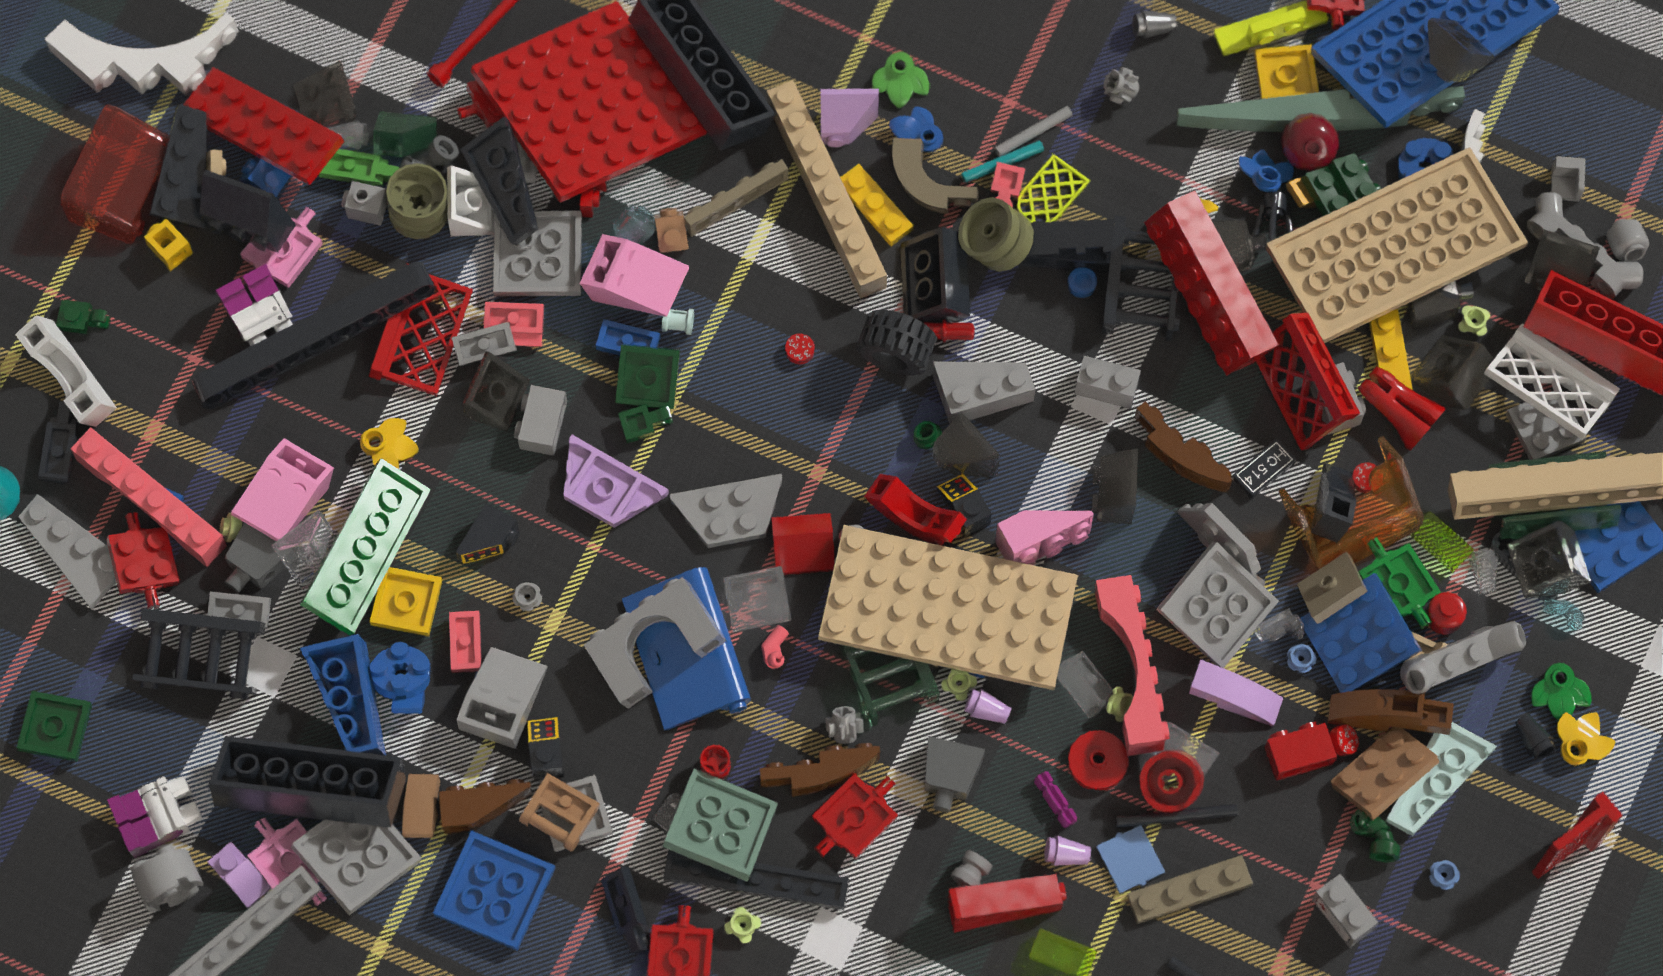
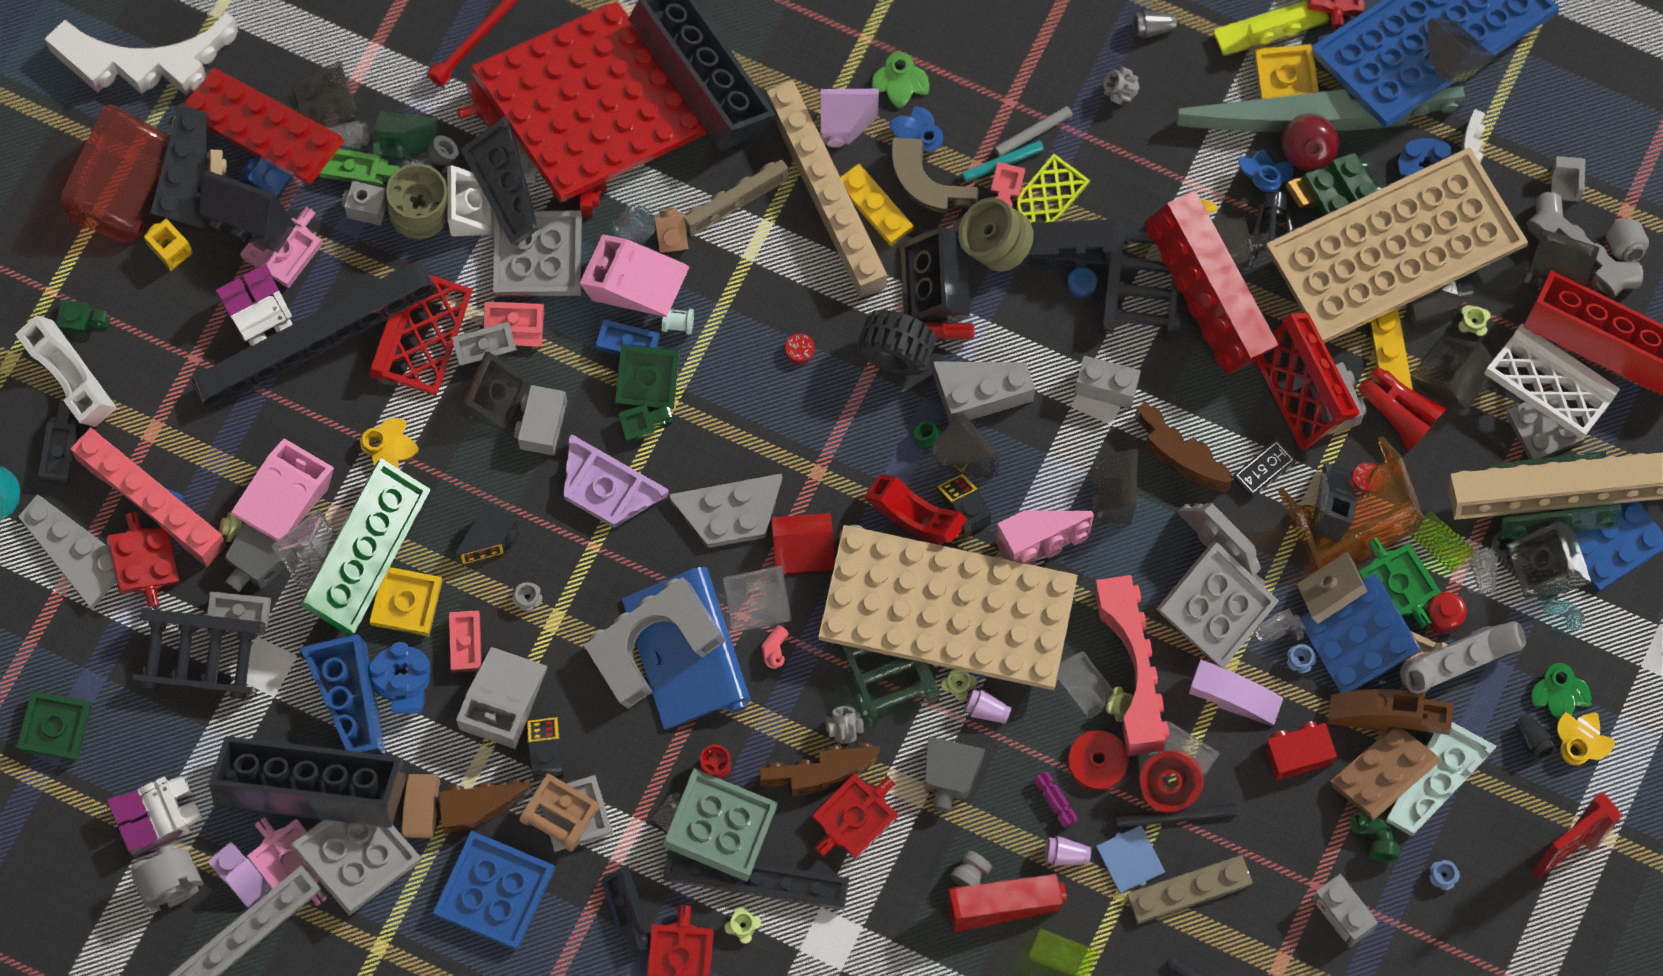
red tile [1330,725,1358,756] -> none

